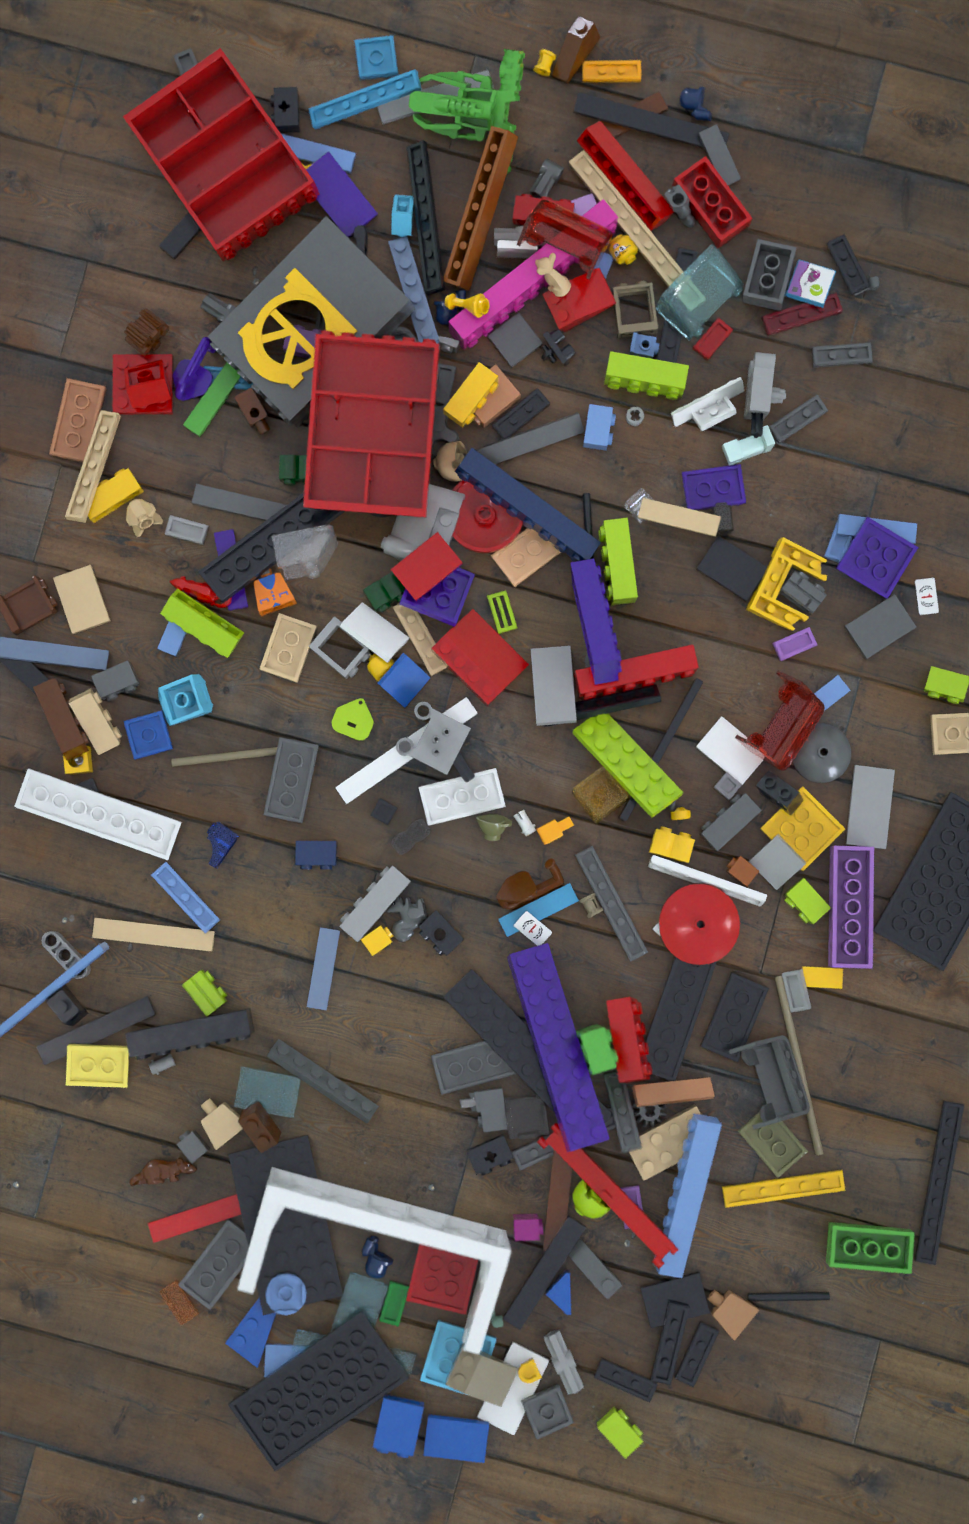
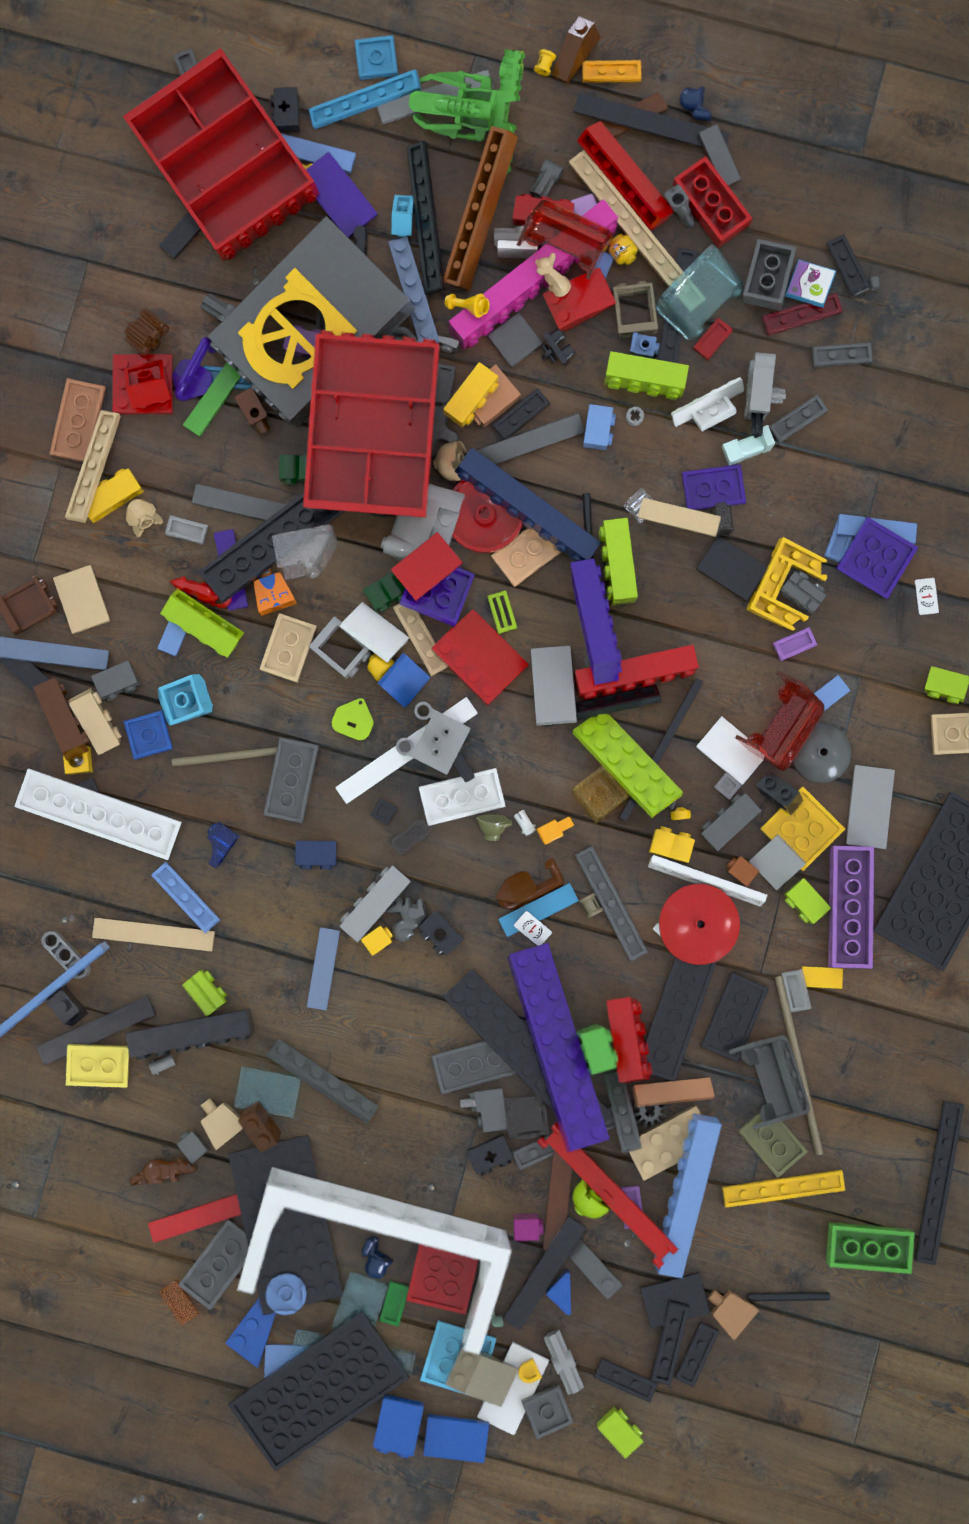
dark blue piece [434,290,466,325] -> none
dark grey tile [844,594,916,659] -> none

